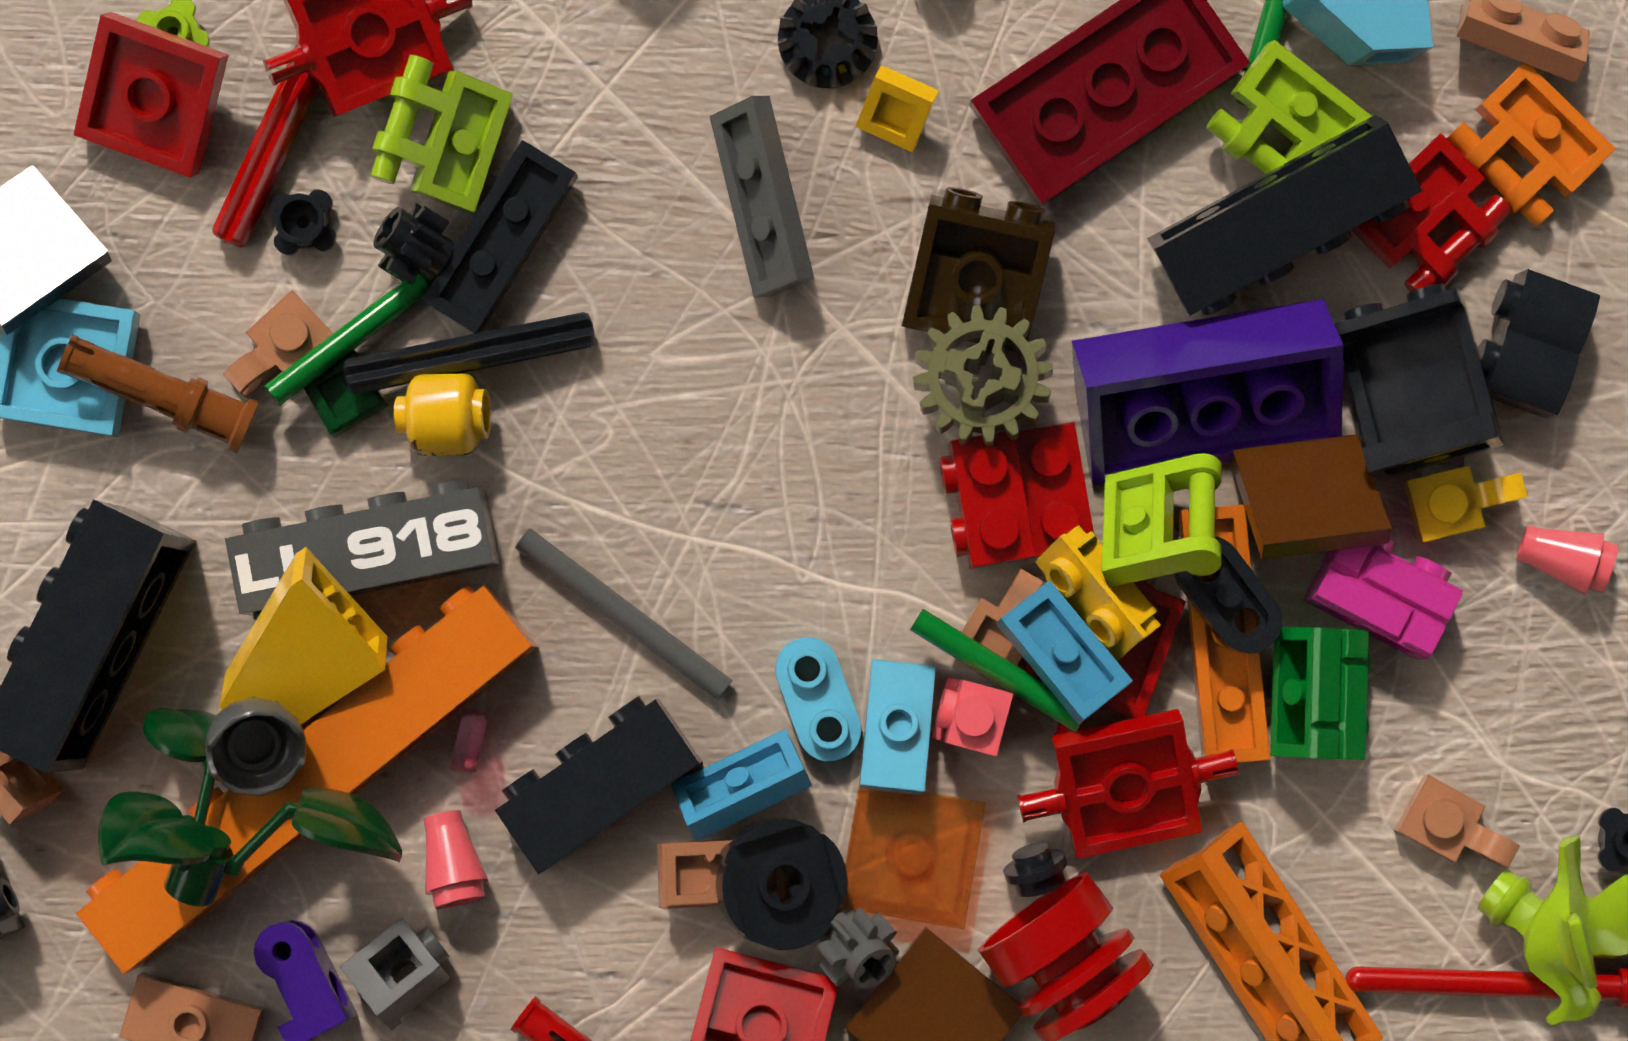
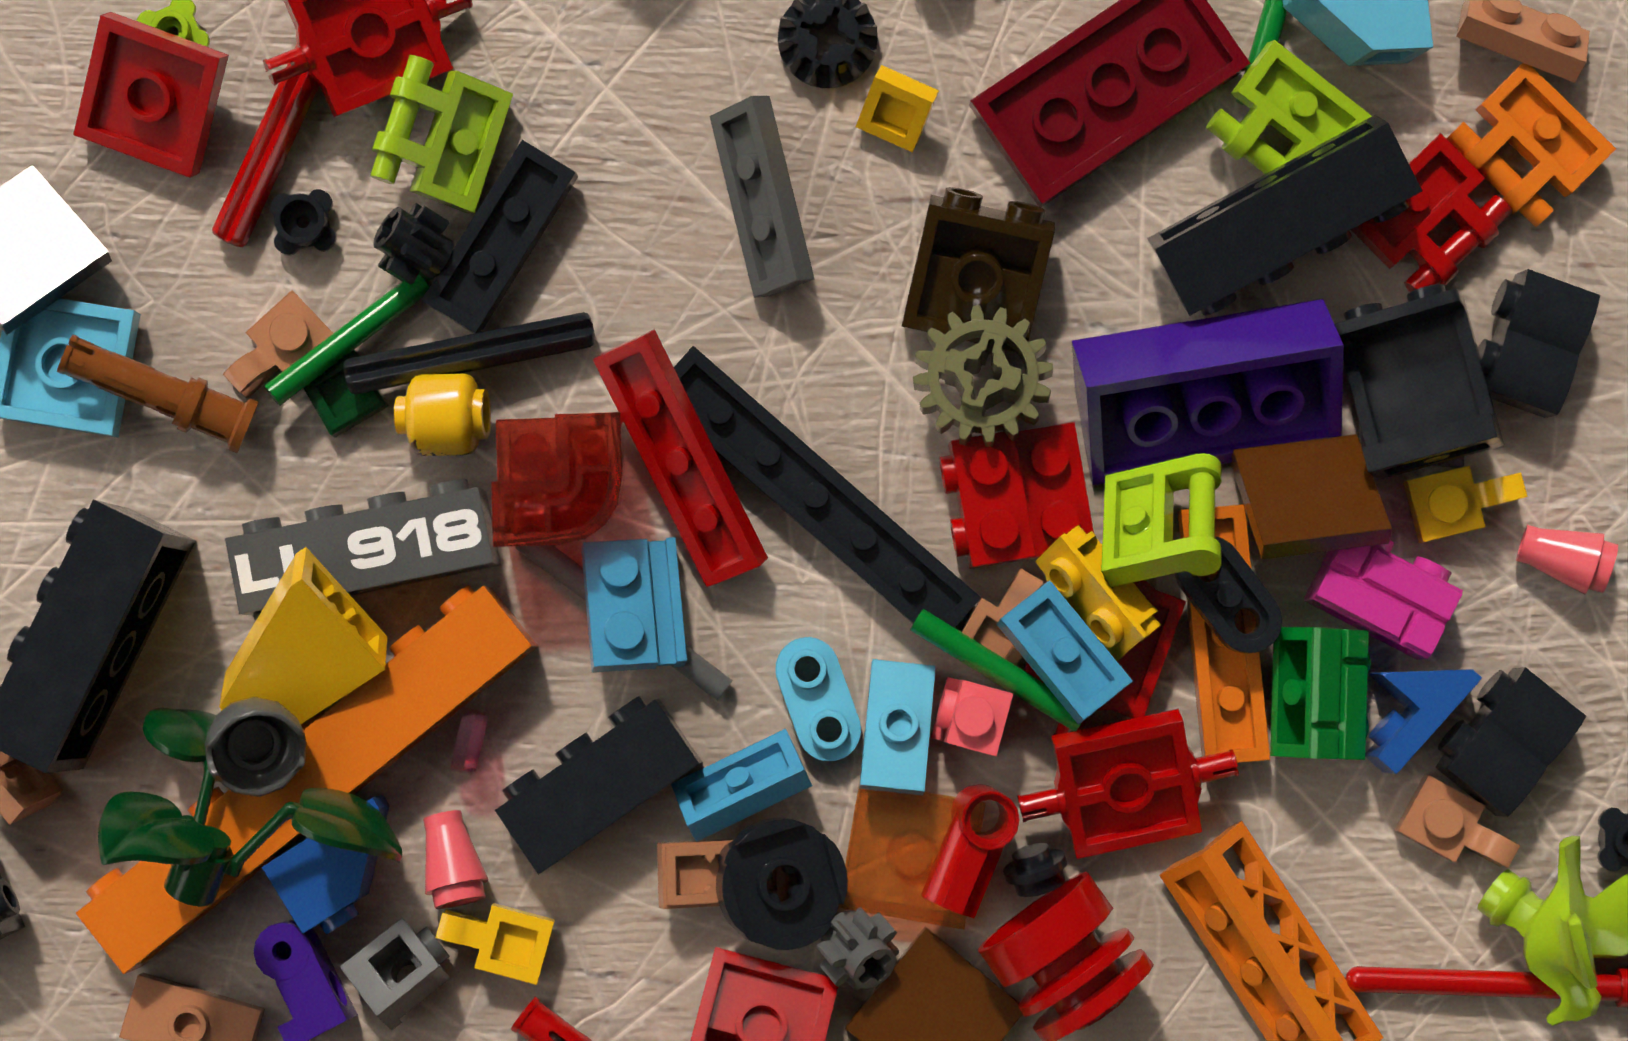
none -> blue slope [262,795,390,935]
none -> yellow plate [435,903,555,985]
none -> clear red brick [491,412,625,548]
none -> dark azure plate [581,537,687,673]
none -> red plate [592,329,768,587]
none -> black plate [674,346,981,628]
none -> red piece [921,784,1020,919]
none -> blue slope [1365,669,1482,774]
none -> black brick [1435,667,1586,817]

